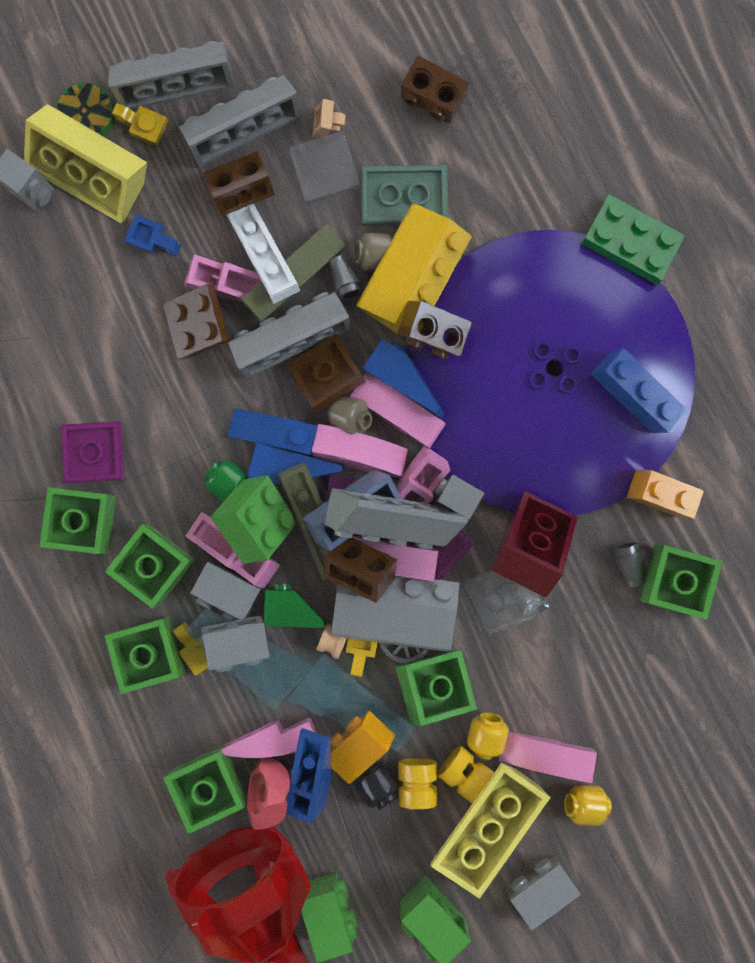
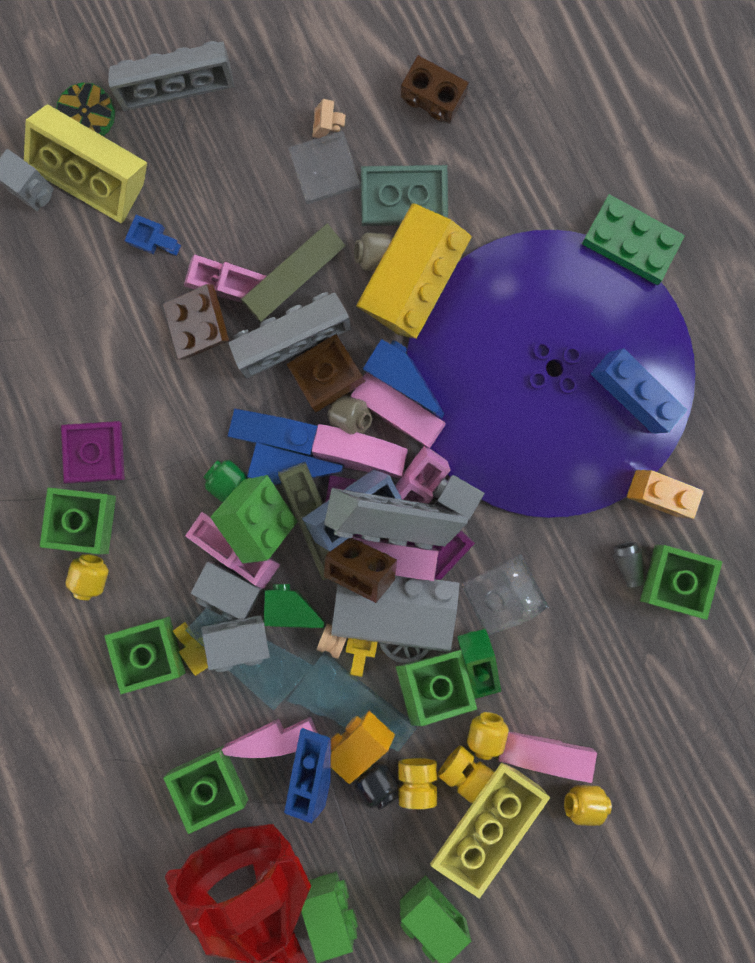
bright green brick [105,524,195,609] -> none
yellow plate [112,103,168,147] -> none
light grey slope [179,75,301,168] -> none
reddish brown brick [204,151,275,216] -> none
white tile [227,204,300,304] -> none
coral hat [246,757,290,830] -> none
flat silver cone [328,256,362,301] -> none
brick [397,301,472,359] -> none
dark red brick [491,491,578,598] -> none
light grey brick [507,856,581,931] -> none
none -> yellow head [65,554,109,600]
none -> green slope [457,629,501,699]

